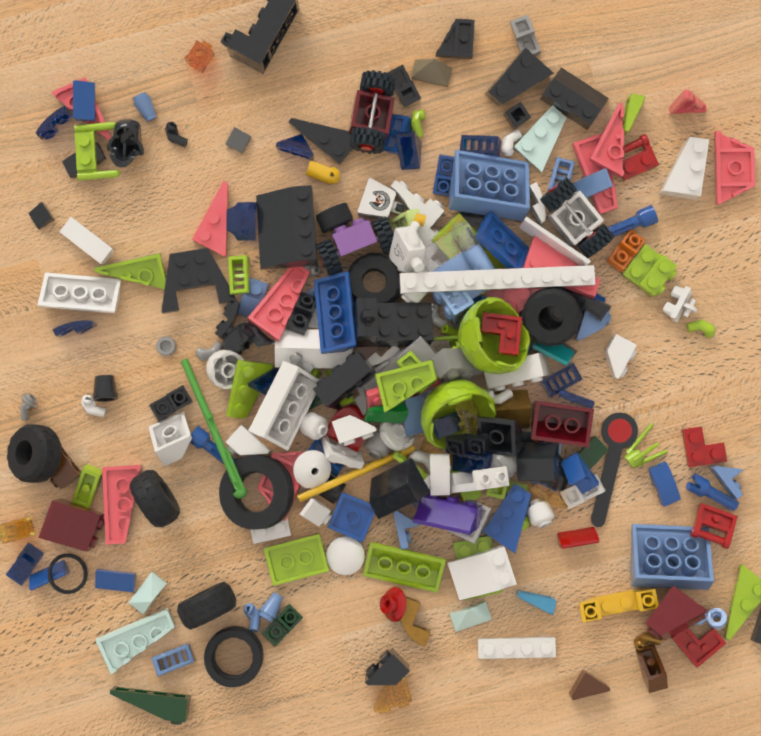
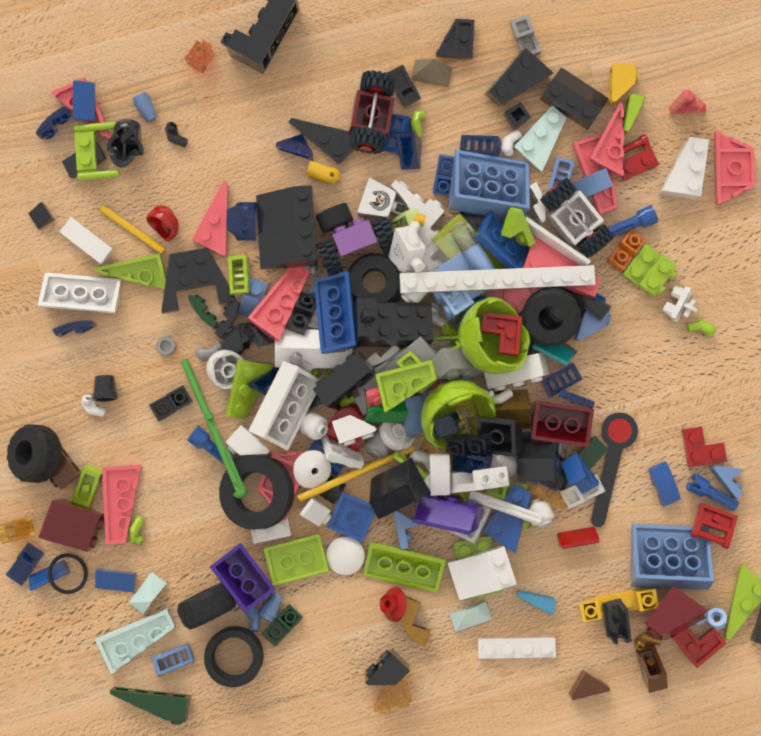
light grey plate [20,393,38,421] -> none
black tyre [129,470,180,528] -> none
white slope [149,411,192,466] -> none
dark grey tile [225,127,252,154] -> none
white slope [604,334,637,380] -> none
lime plant [624,423,668,469] -> none
none -> yellow bar [99,205,166,255]
none -> lime arm [129,516,145,546]
none -> red hair [146,205,179,241]
none -> dark green slope [188,294,219,330]
none -> dark purple slope [210,543,276,614]
none -> white axle [469,491,543,525]
none -> lime slope [501,207,536,247]
none -> black hinge [602,598,632,644]
none -> yellow slope [609,64,639,106]

